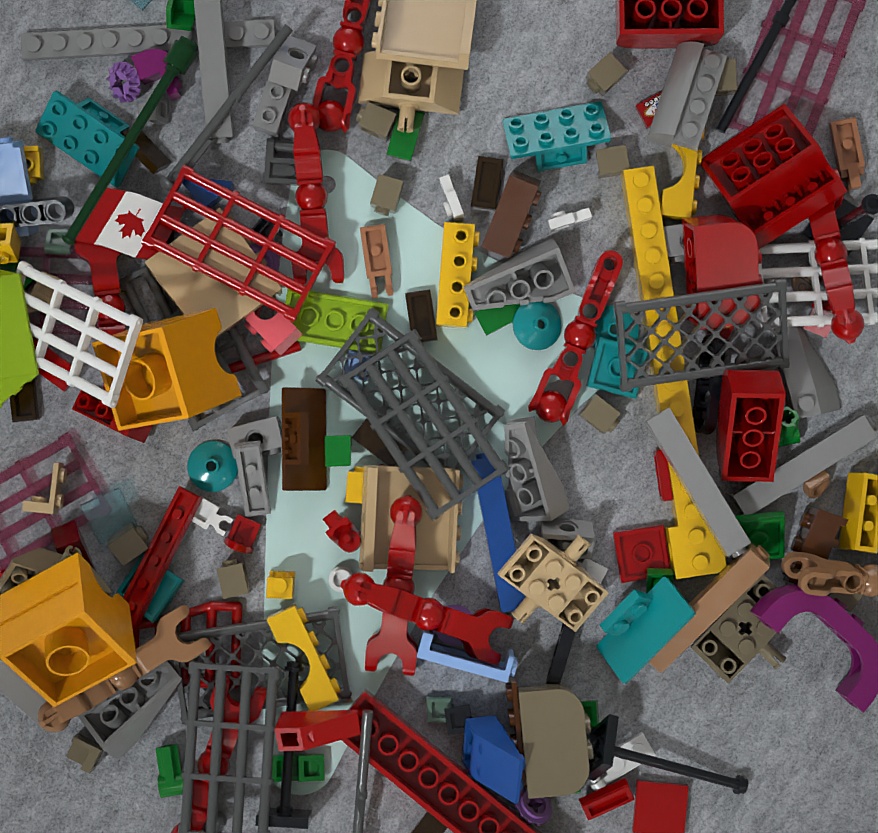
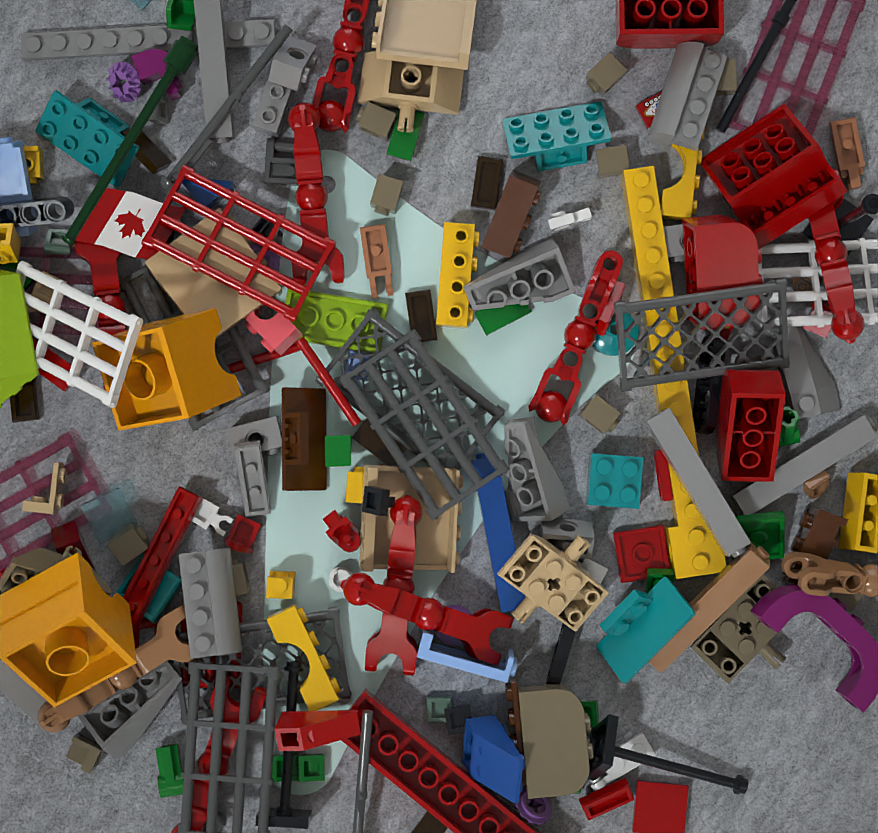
red slope [72,390,153,443] -> none
teal dish [187,441,238,492] -> none
white plate [439,174,464,223] -> none
teal dish [513,301,561,350] -> none
teal plate [586,337,649,399] -> none
none -> light grey brick [179,548,242,659]
none -> red bar [296,336,361,427]
none -> black tile [362,486,395,516]
none -> teal brick [585,453,643,509]
none -> red tile [595,281,626,336]

